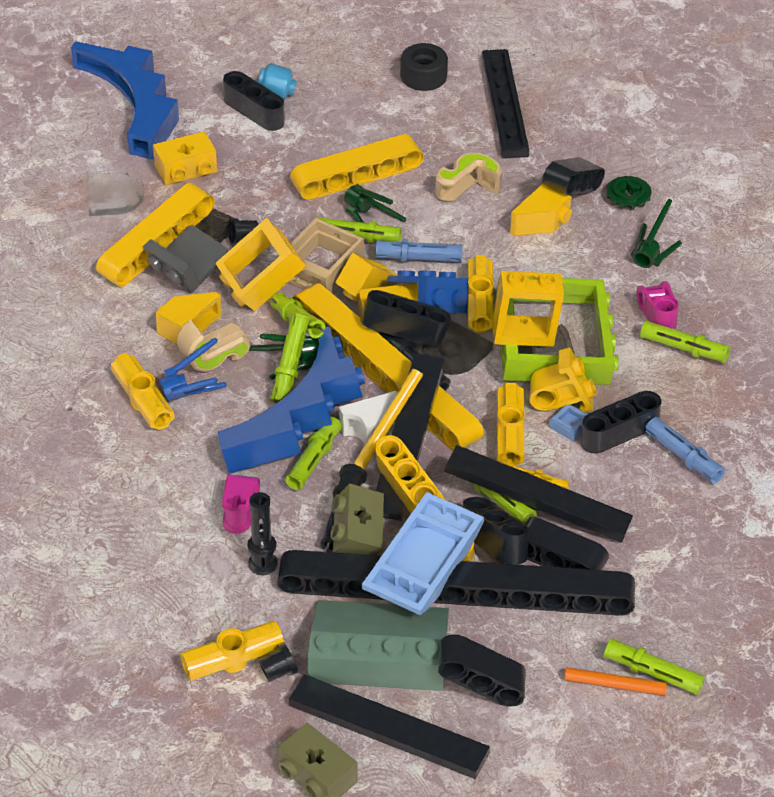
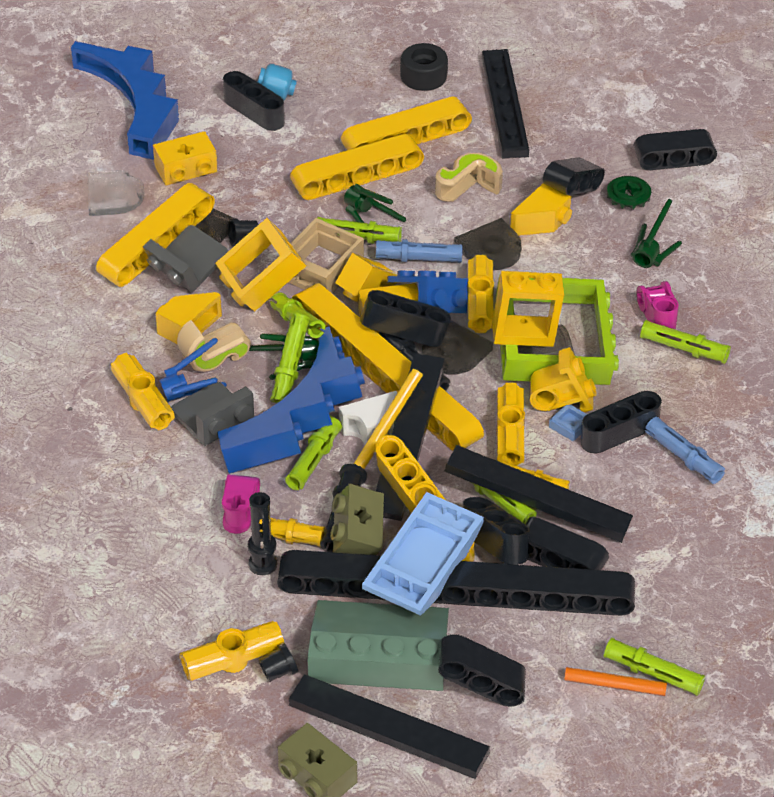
none -> dark grey bracket [171,382,254,446]
none -> yellow pin [259,517,325,547]
none -> yellow beam [341,96,472,150]
none -> clear smoke tile [454,218,522,270]
none -> black beam [634,129,717,171]

